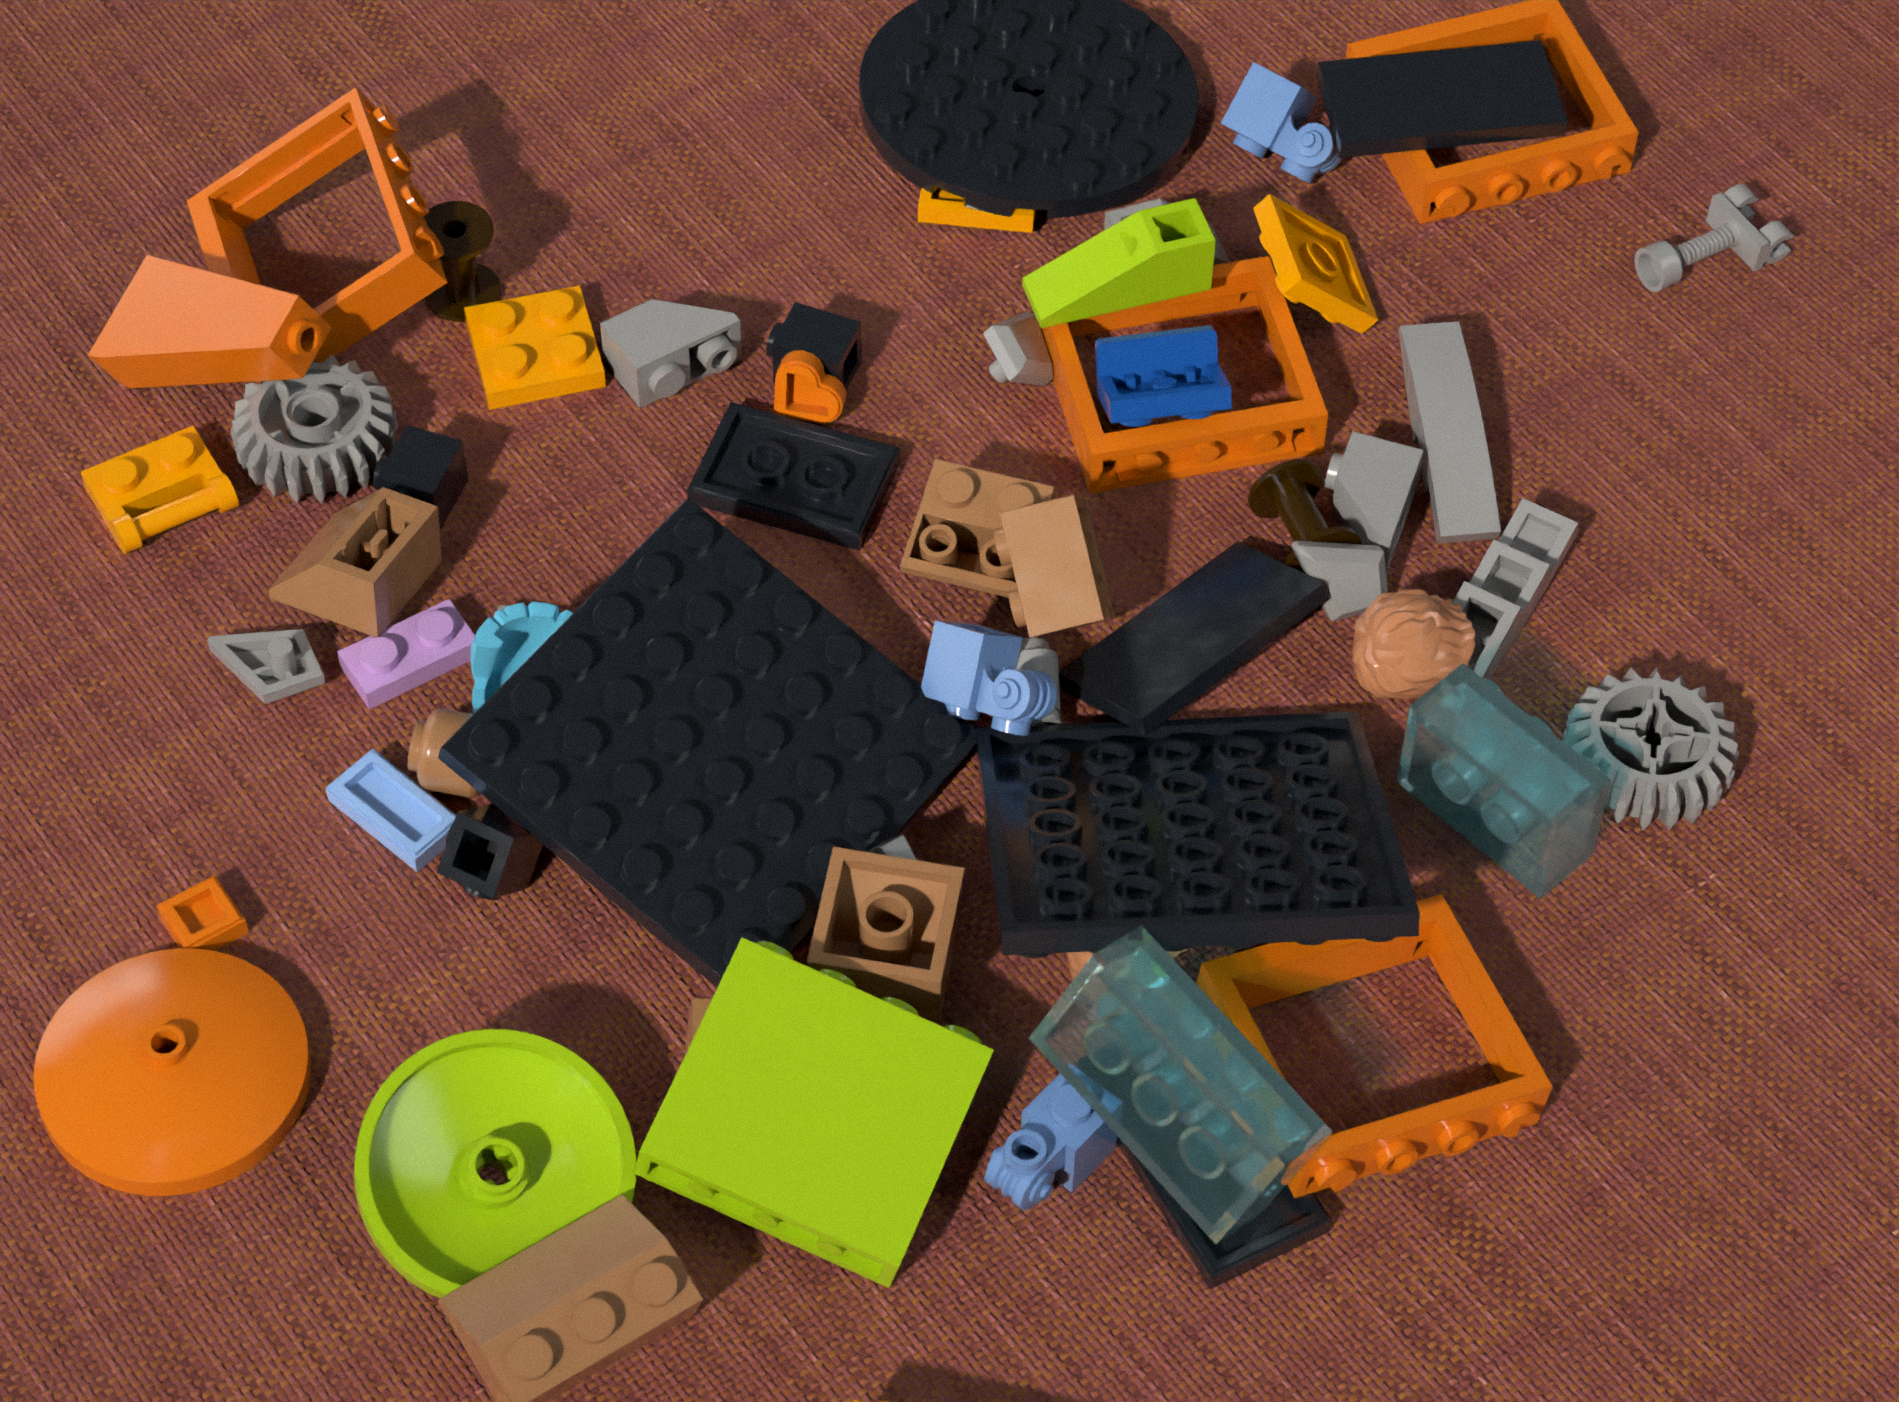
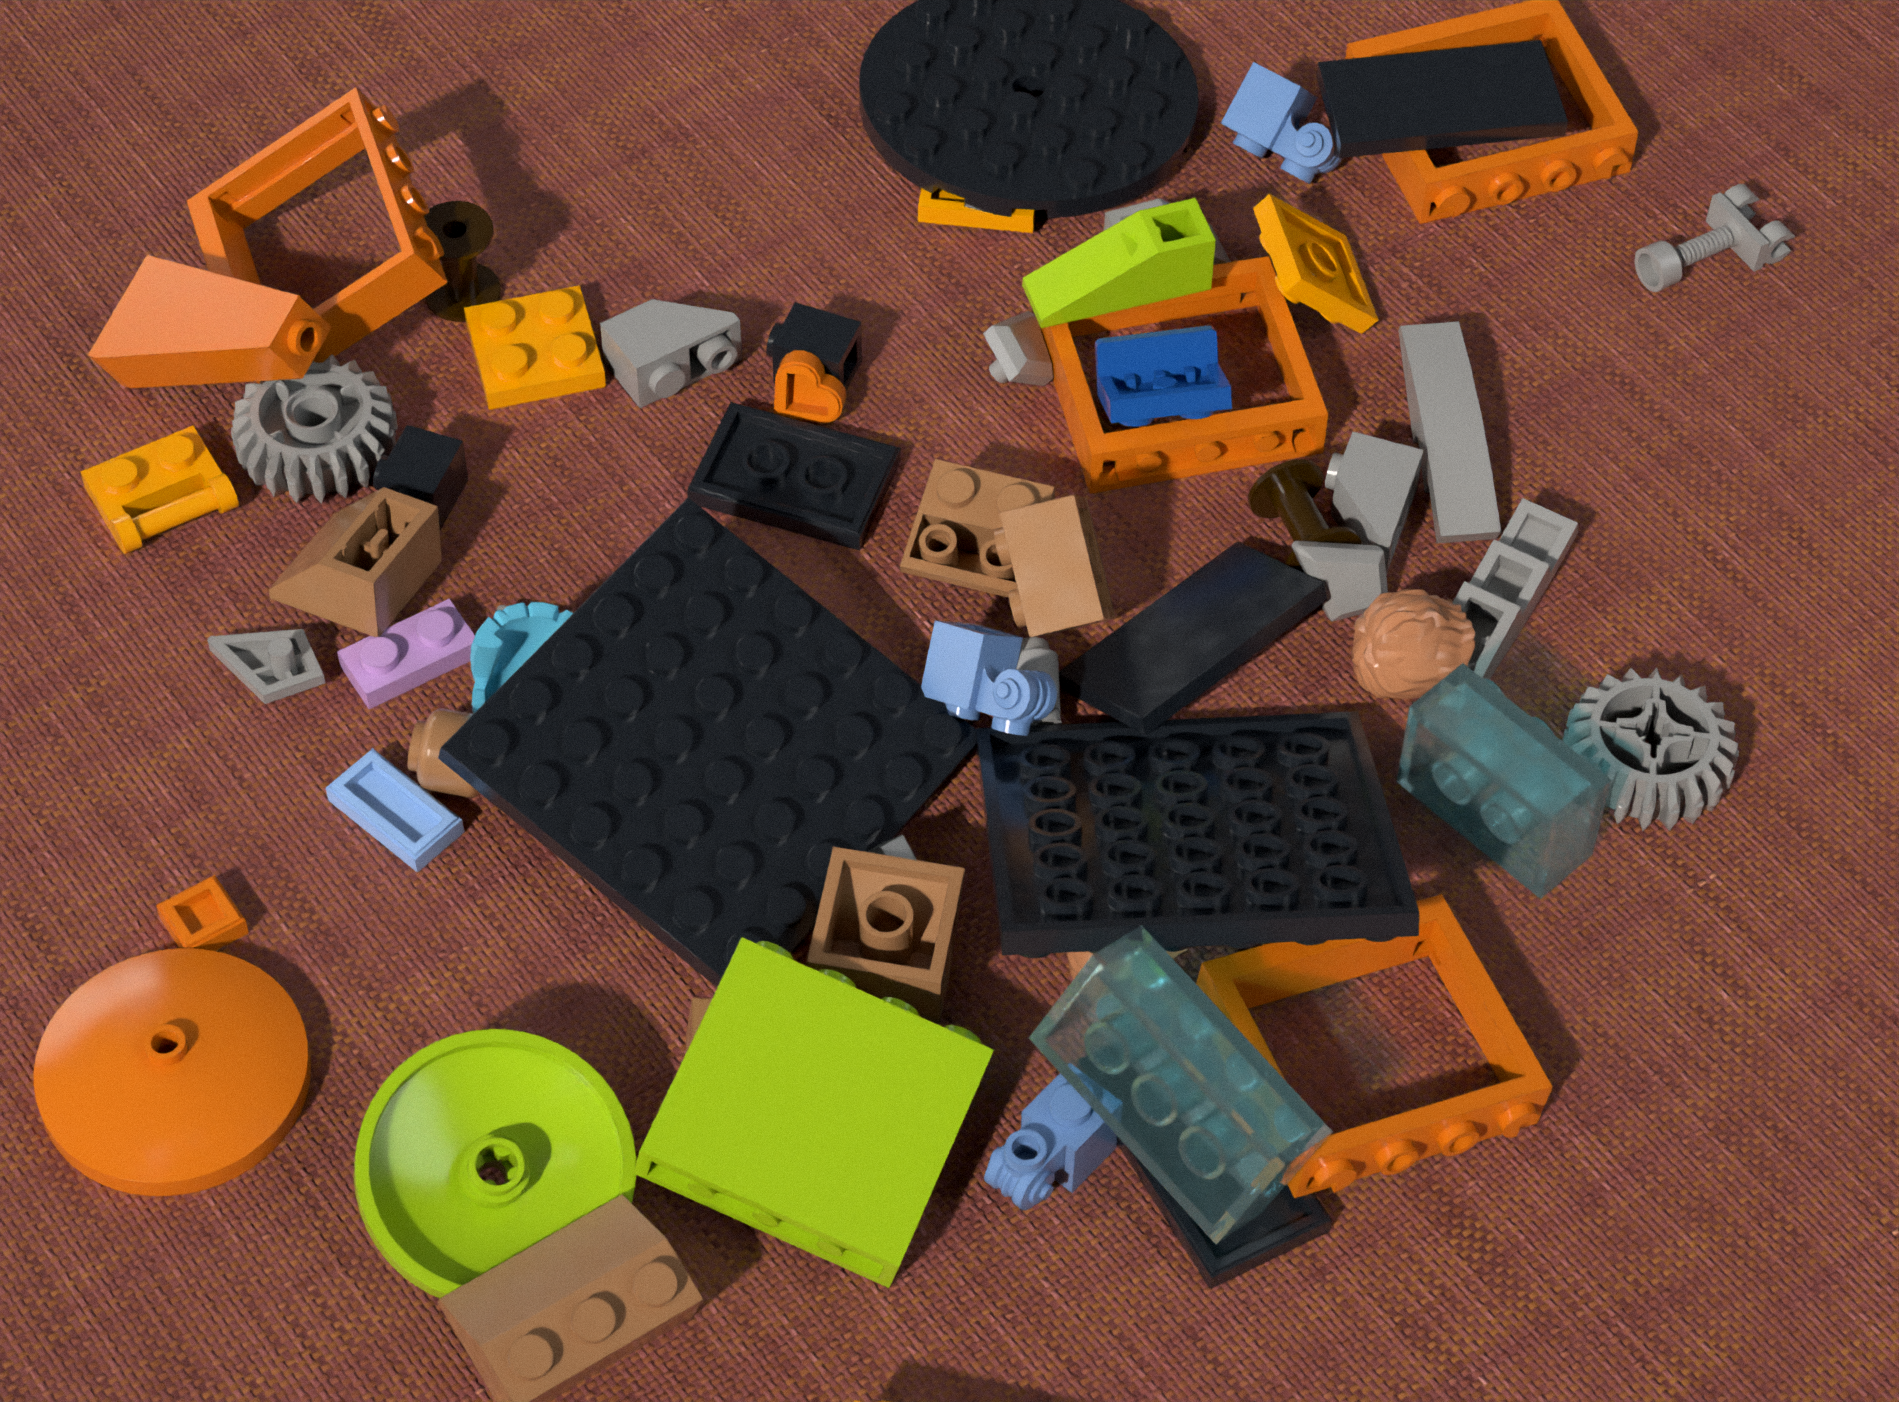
black brick [437,803,543,900] -> none

